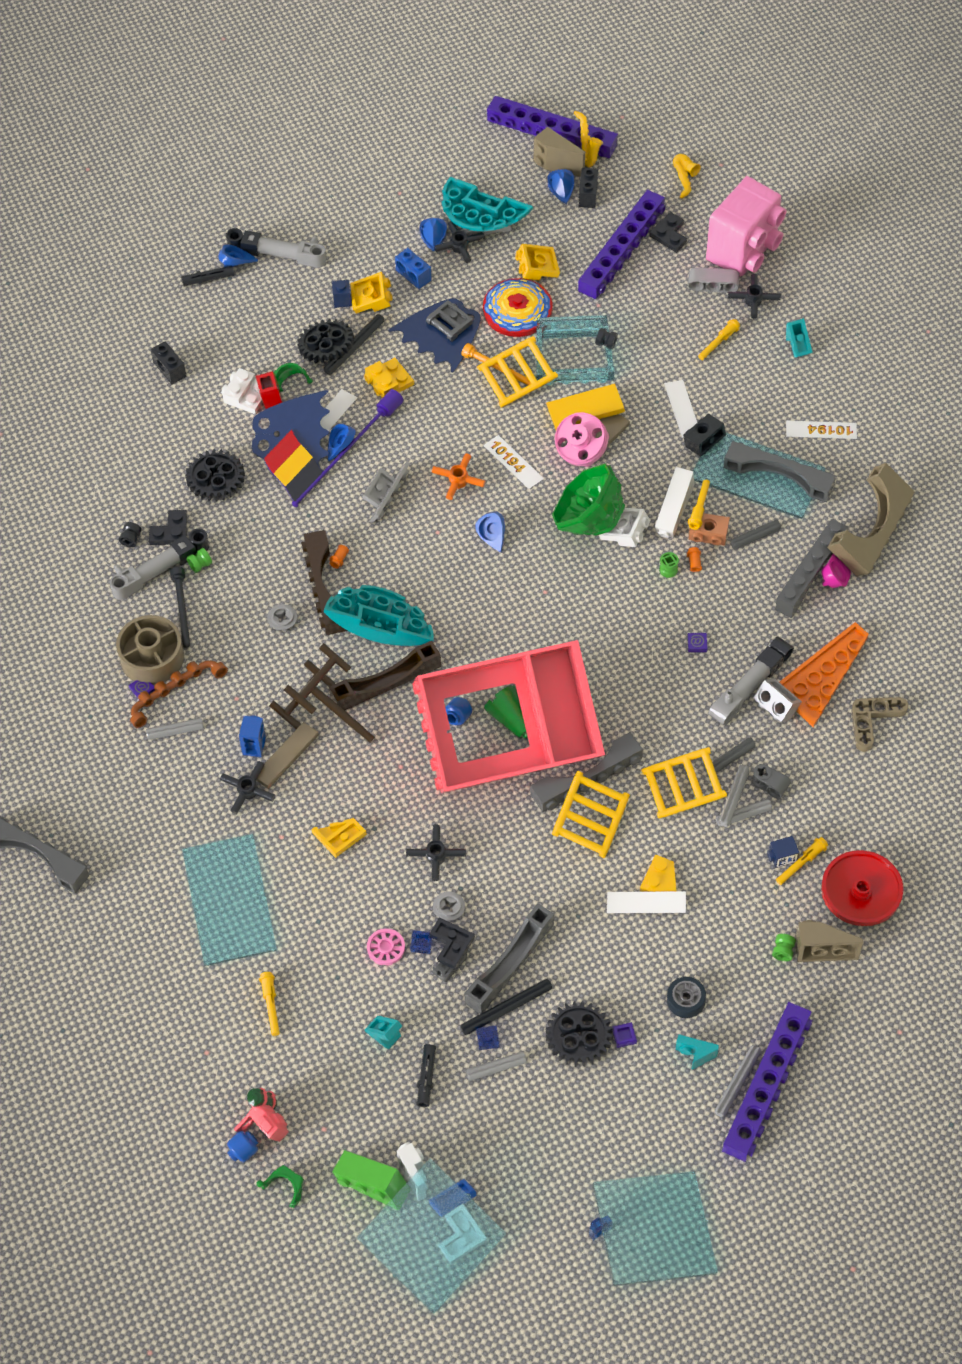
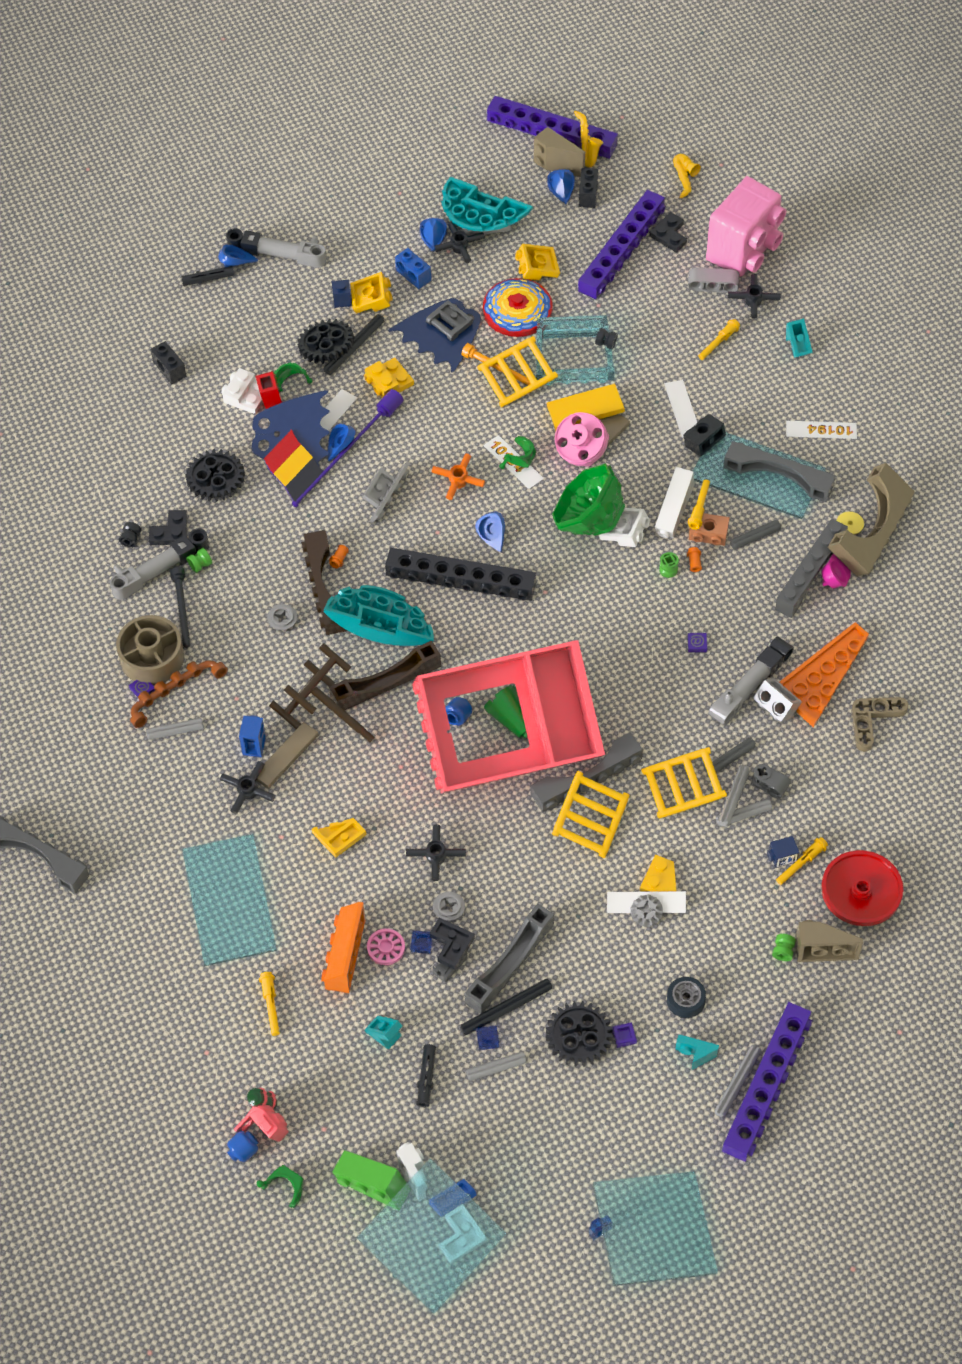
none -> orange slope [321,902,366,993]
none -> black brick [385,547,536,601]
none -> green helmet [499,436,537,469]
none -> light grey gear [630,894,663,927]
none -> light yellow piece [837,512,864,535]

